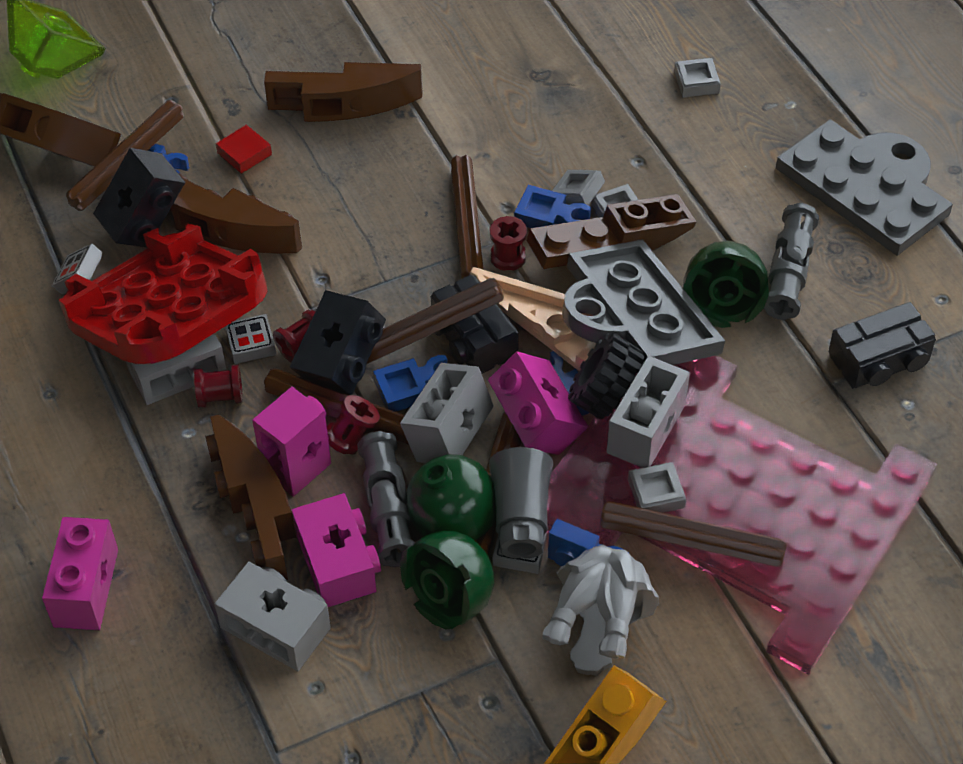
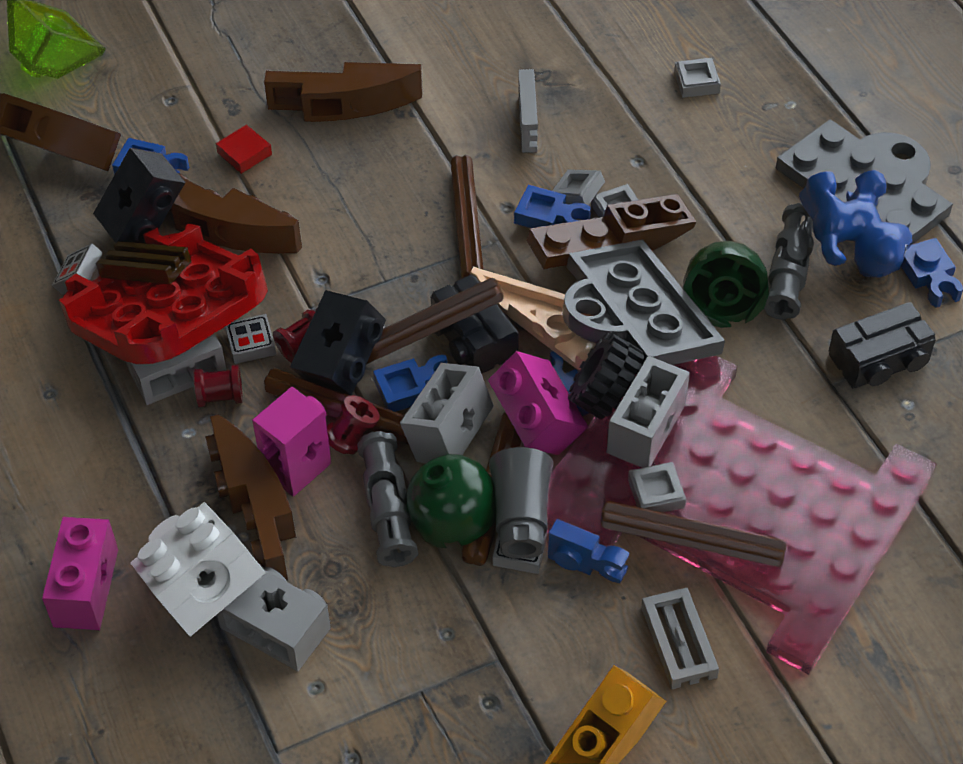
reddish brown axle [66,100,184,211] -> none
dark pink brick [291,493,381,607] -> none
dark green cylinder [400,531,495,630] -> none
dark red bush [490,216,527,271] -> none
light grey piece [543,545,659,676] -> none
none -> dark brown tile [95,241,192,284]
none -> white brick [130,502,266,637]
none -> light grey tile [518,69,538,153]
none -> light grey tile [641,587,719,690]
none -> blue animal [799,170,912,278]
none -> blue plate [901,238,963,308]

